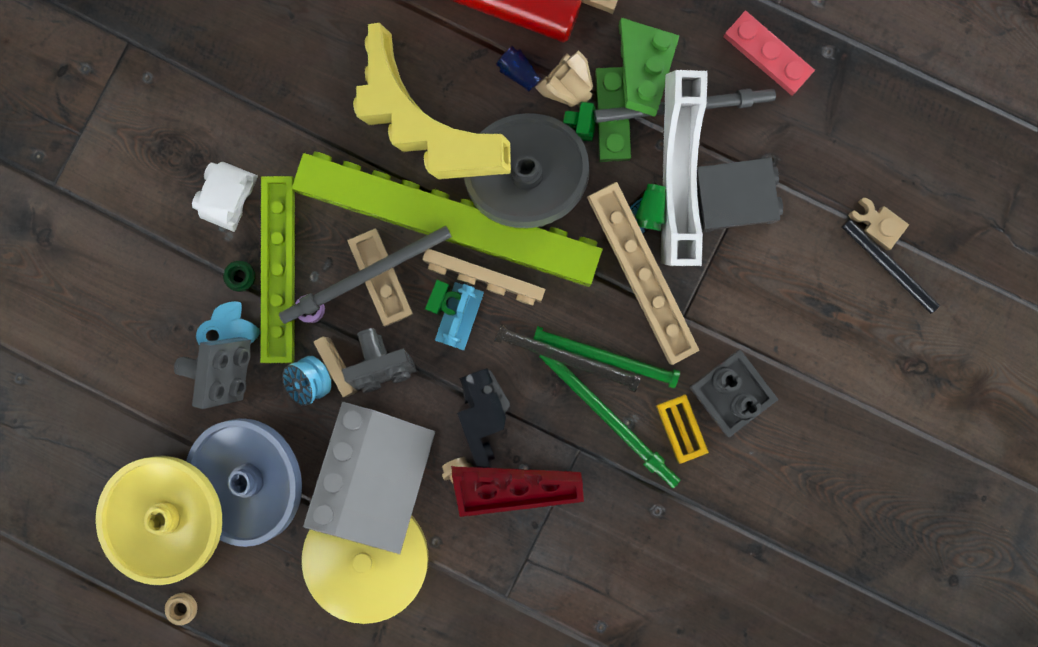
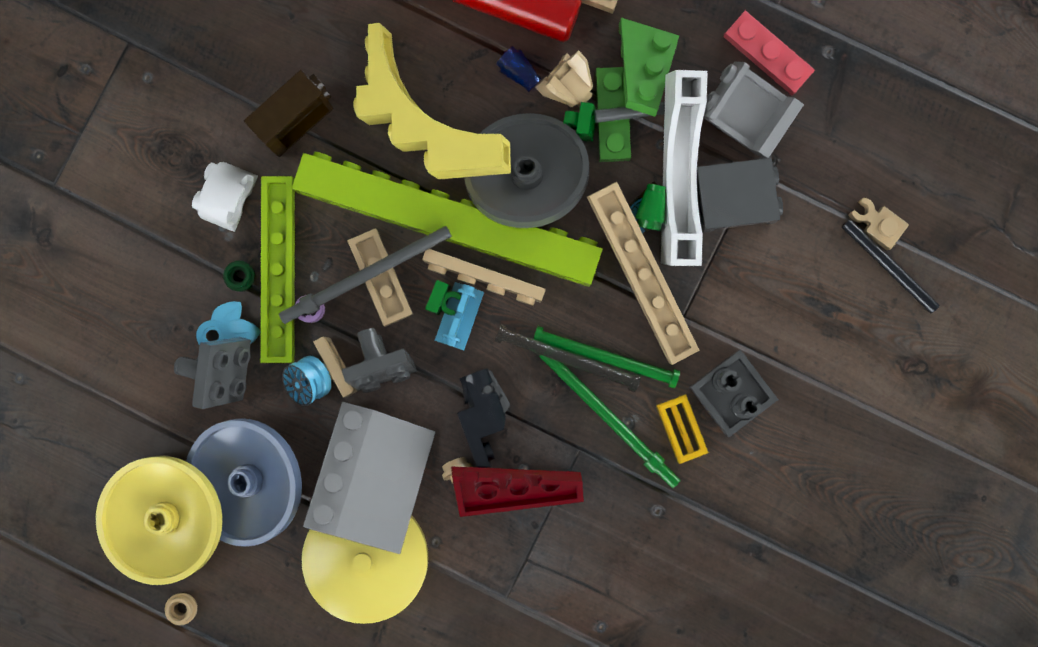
none -> dark brown window [243,70,333,157]
none -> light grey panel [703,62,804,158]

